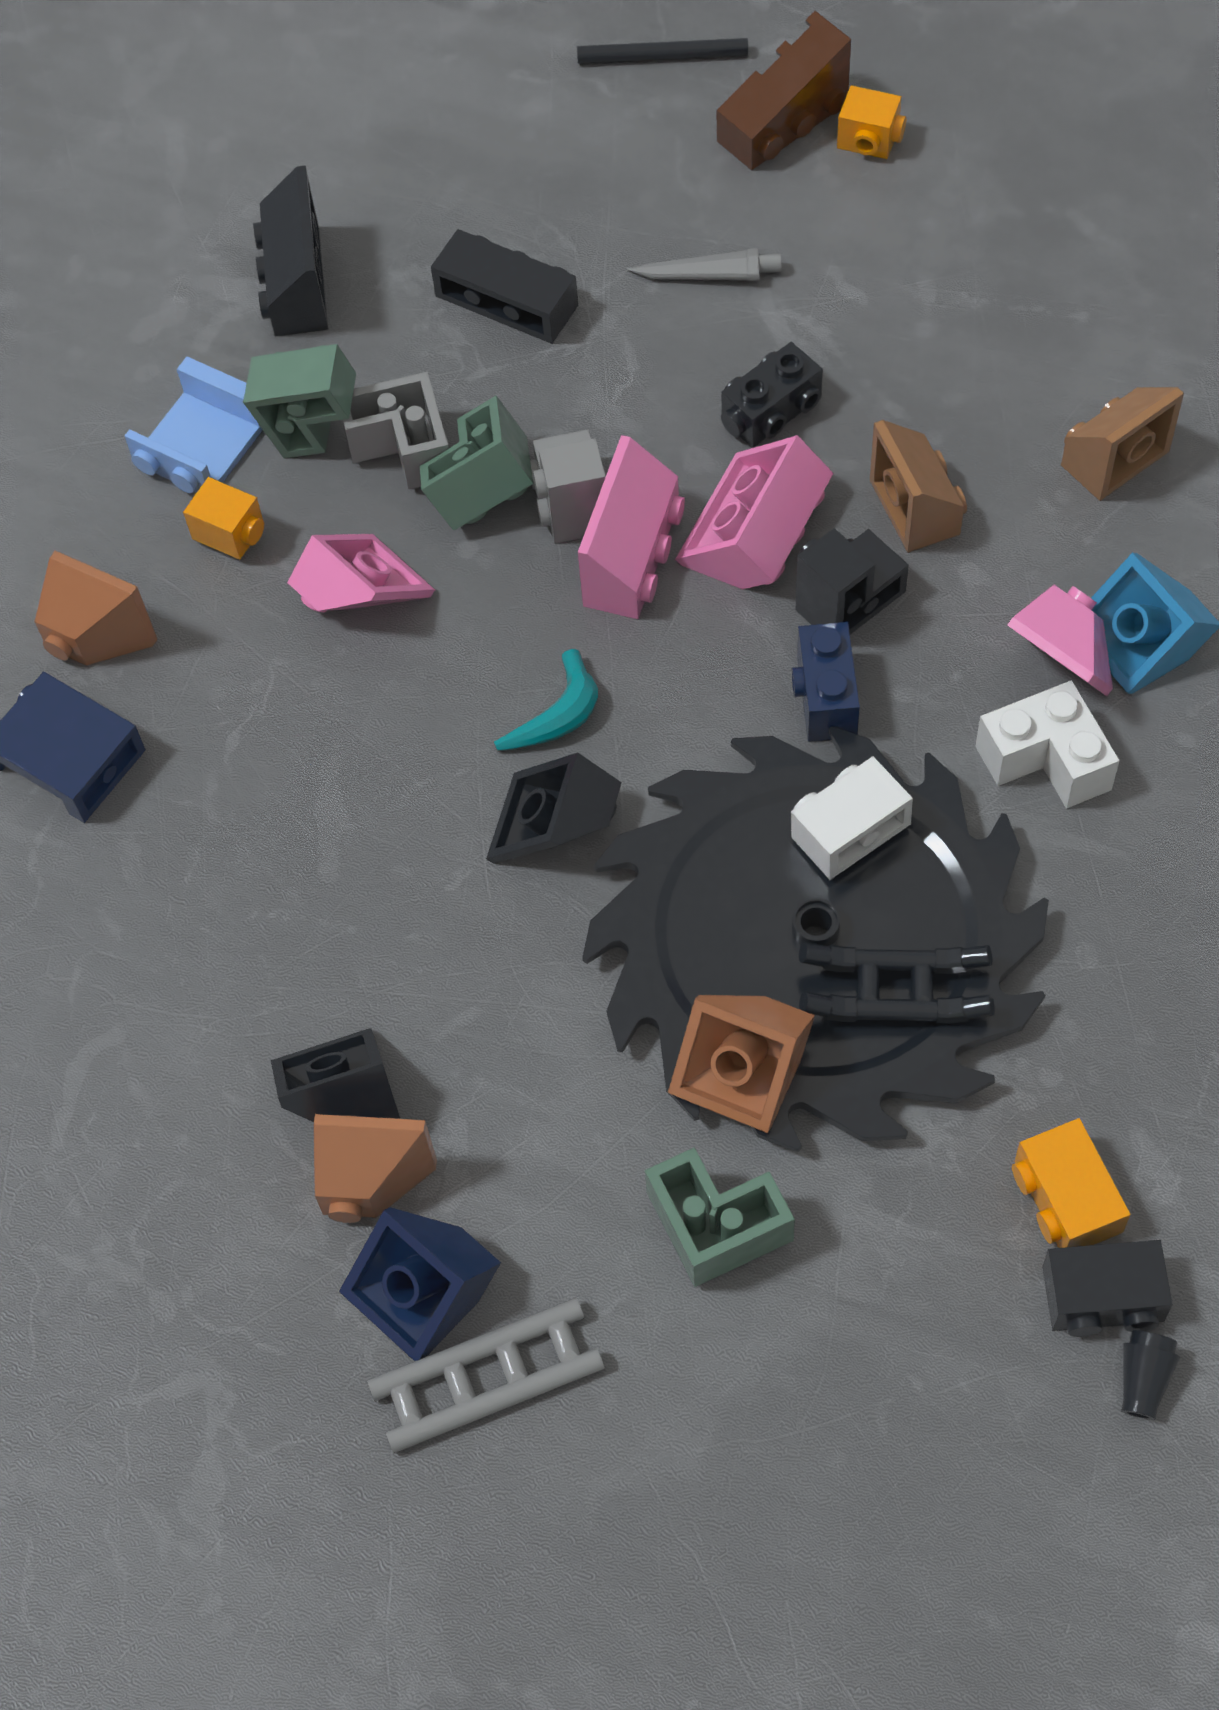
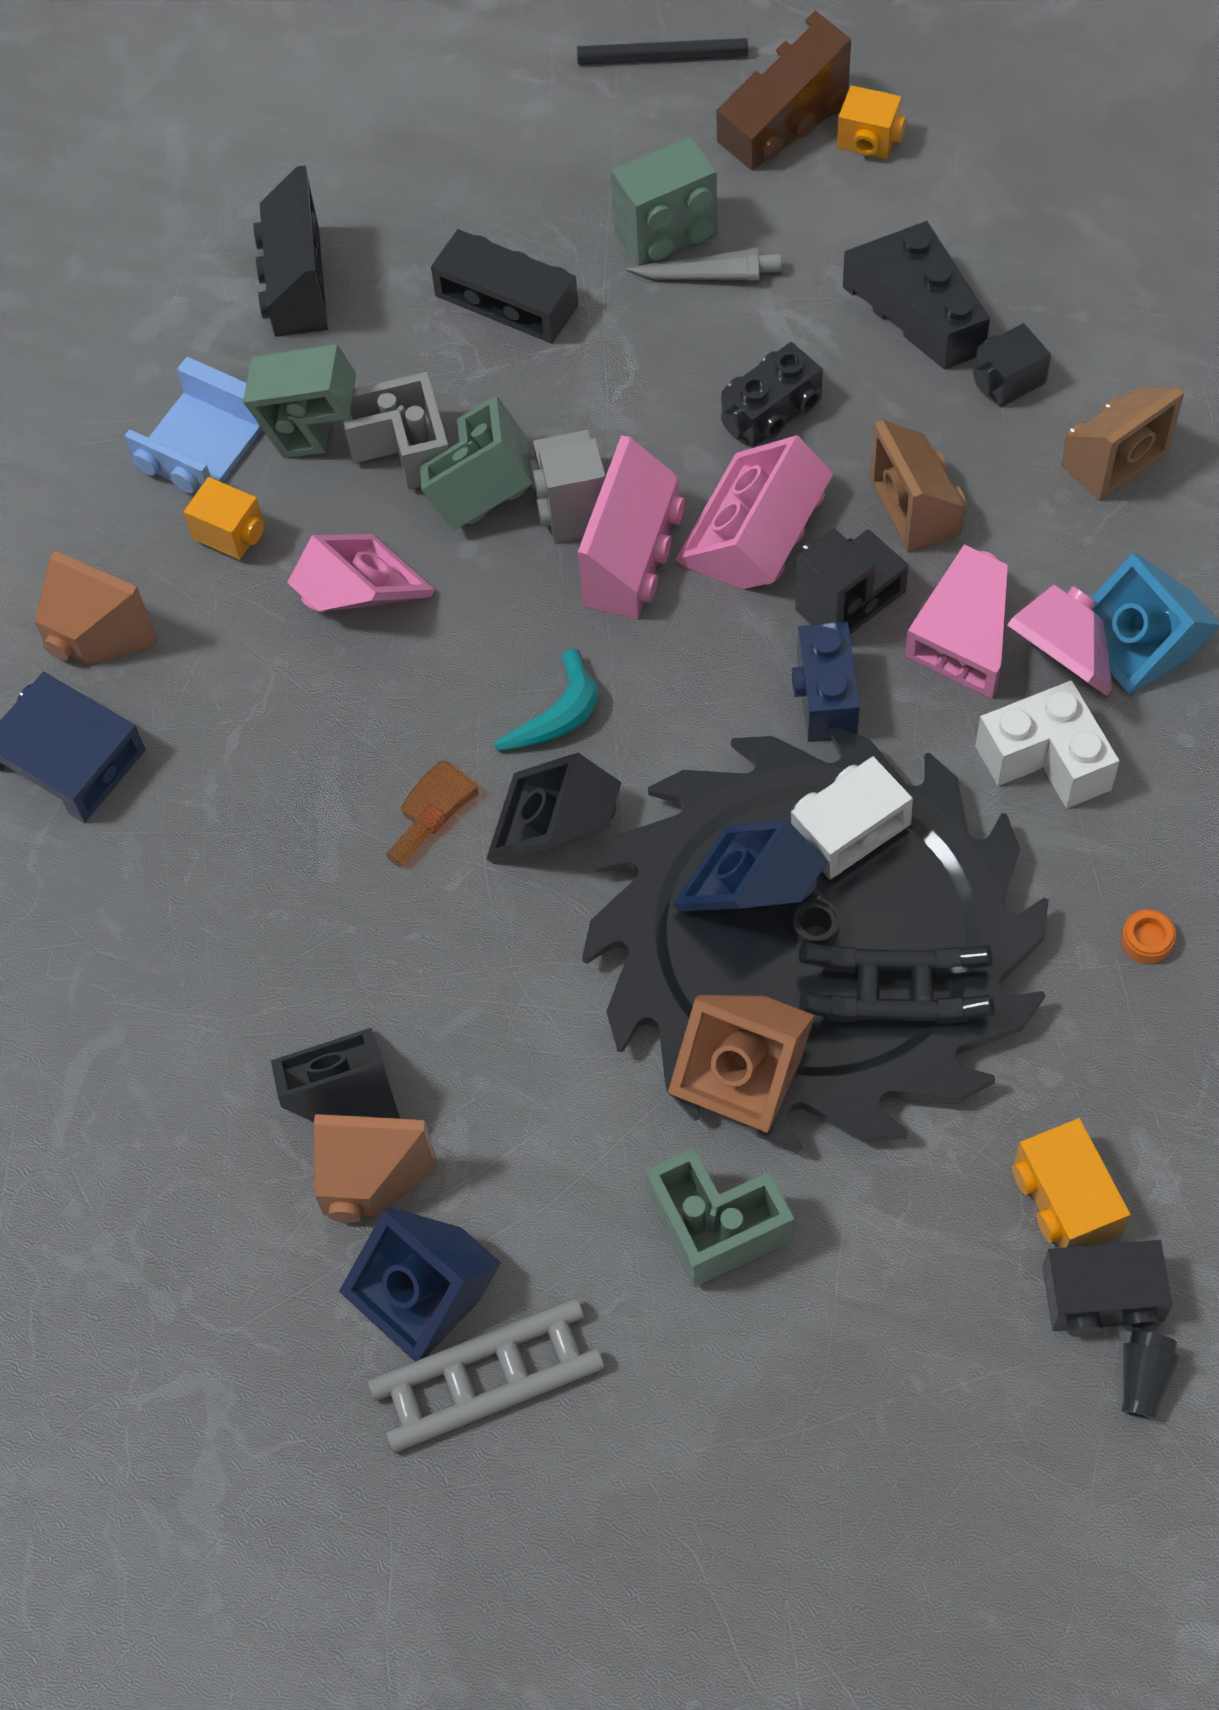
none -> clear orange piece [386,761,479,867]
none -> sand green brick [610,136,718,266]
none -> dark blue slope [673,820,827,911]
none -> black wedge [843,221,990,370]
none -> bright pink slope [905,544,1008,699]
none -> black brick [973,323,1051,408]
none -> orange tile [1121,909,1176,964]

